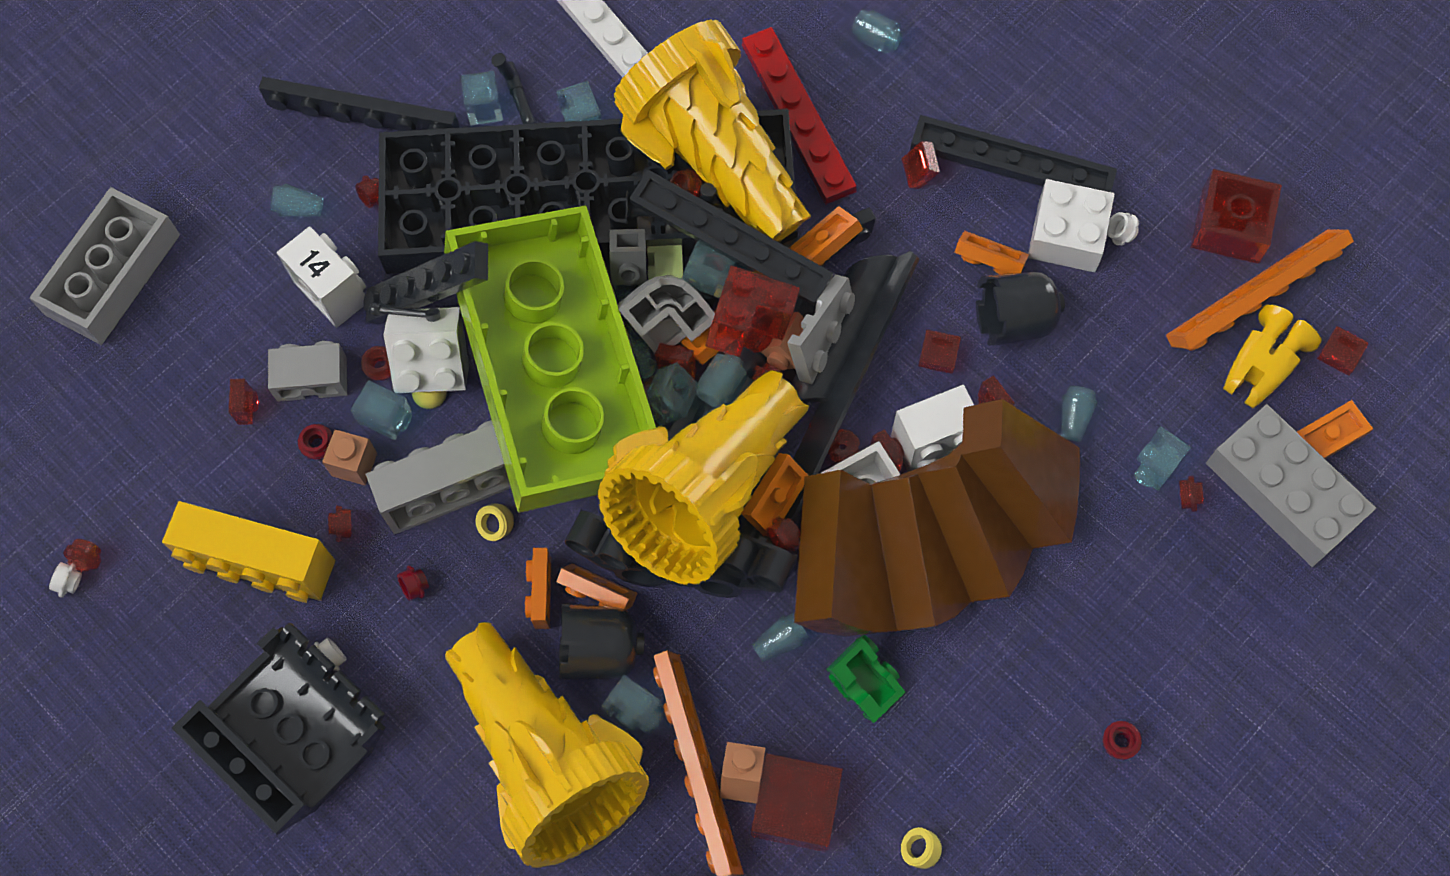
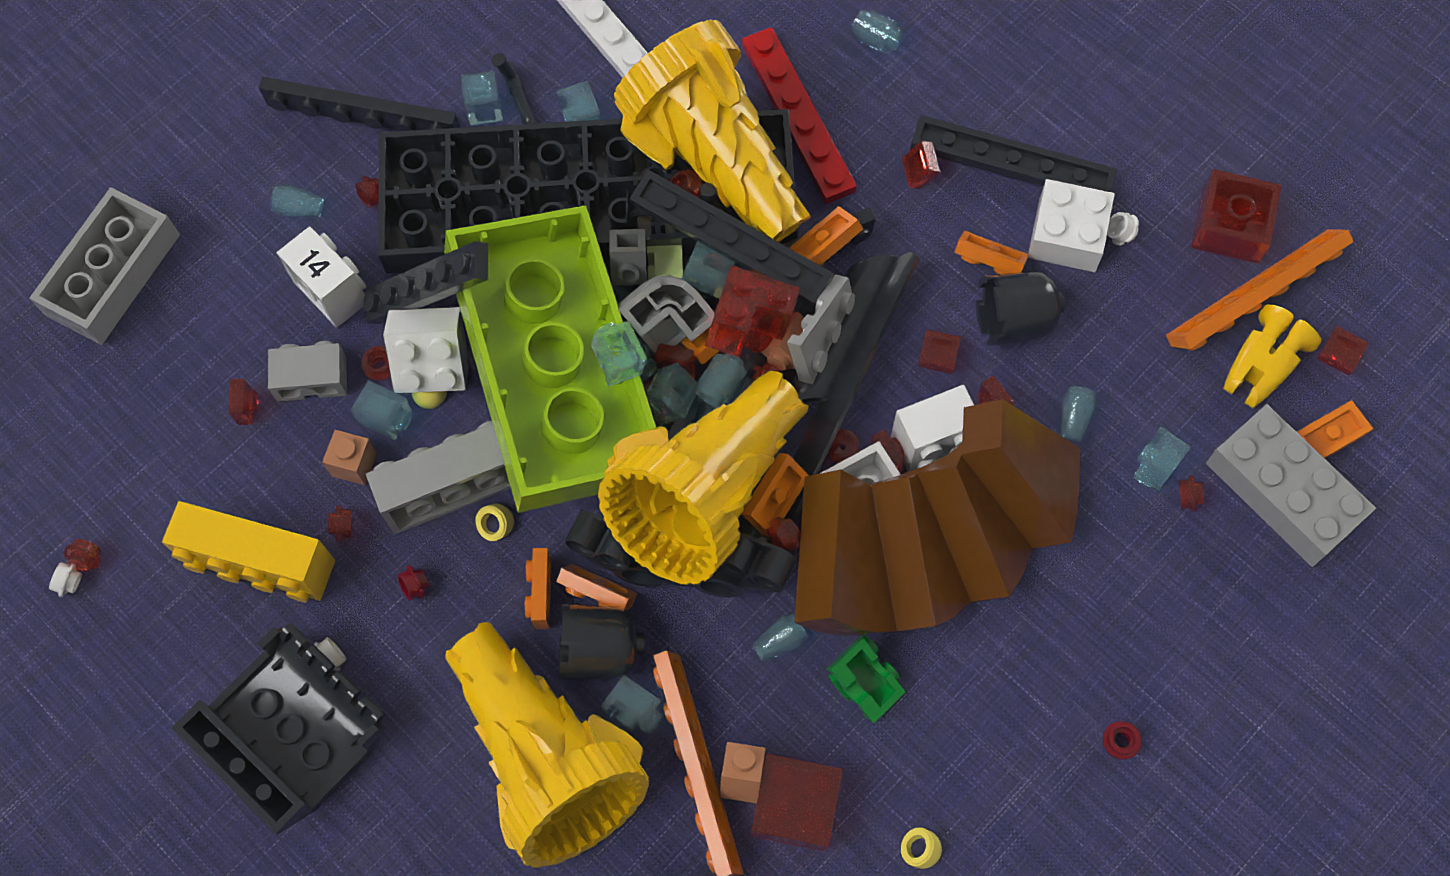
dark red plate [298,424,333,459] -> none
black hinge [368,302,441,322] -> none
none -> clear light blue brick [591,321,647,387]

